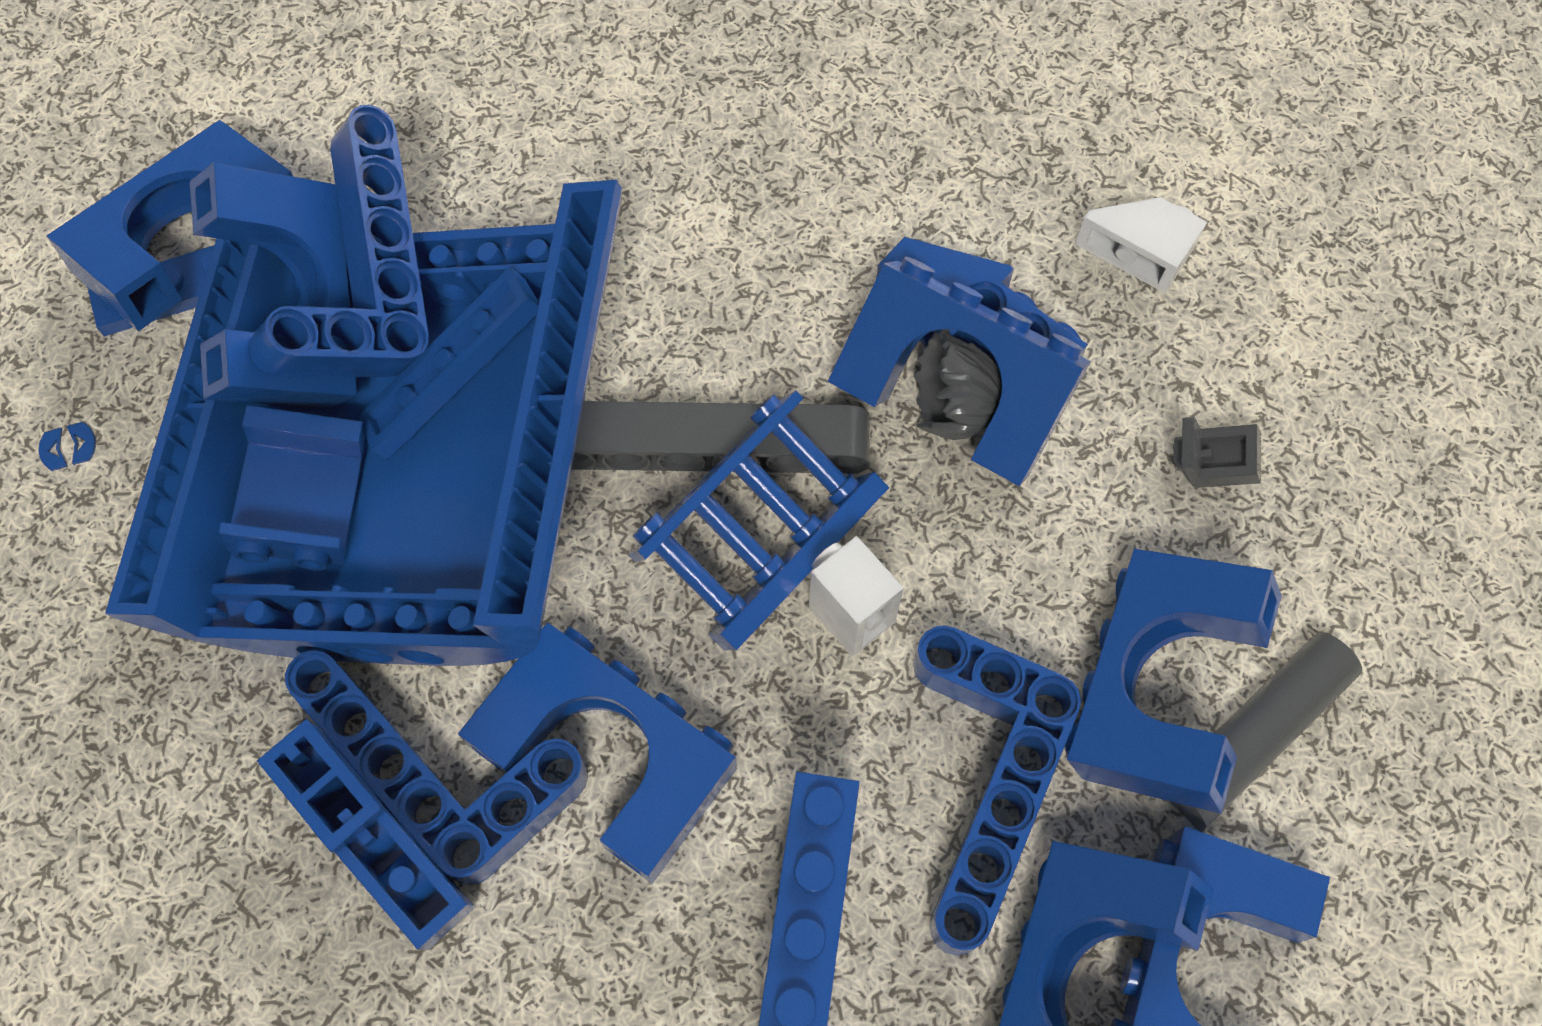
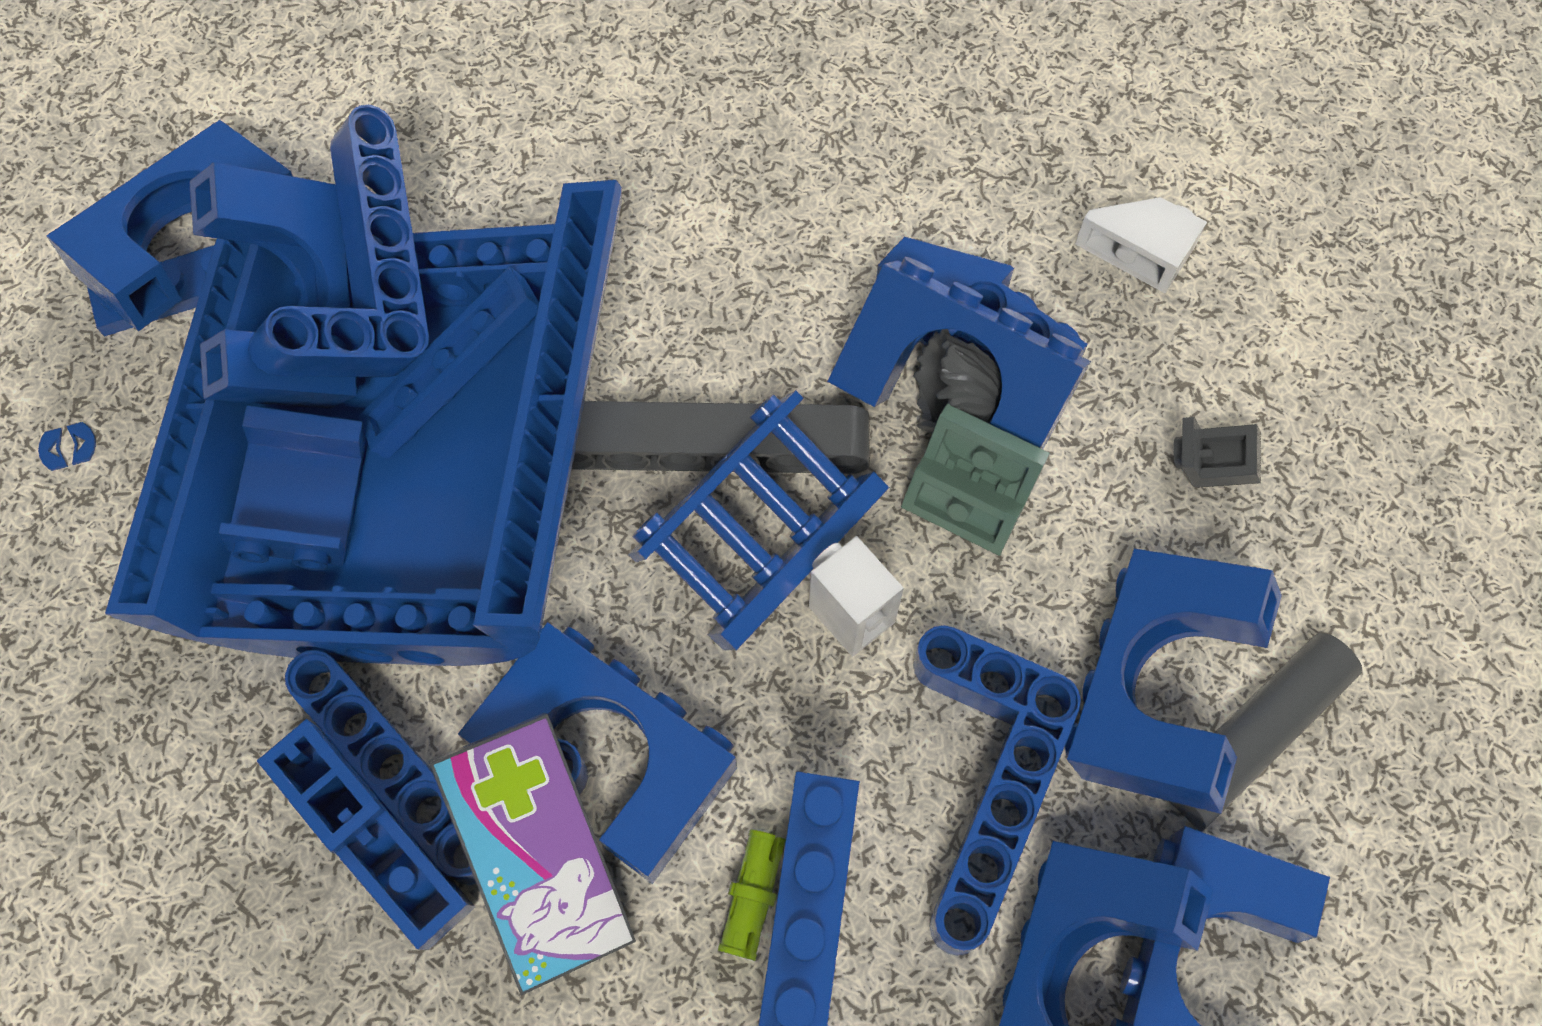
none -> tile [428,713,636,996]
none -> lime pin [718,829,786,961]
none -> sand green slope [901,404,1050,556]

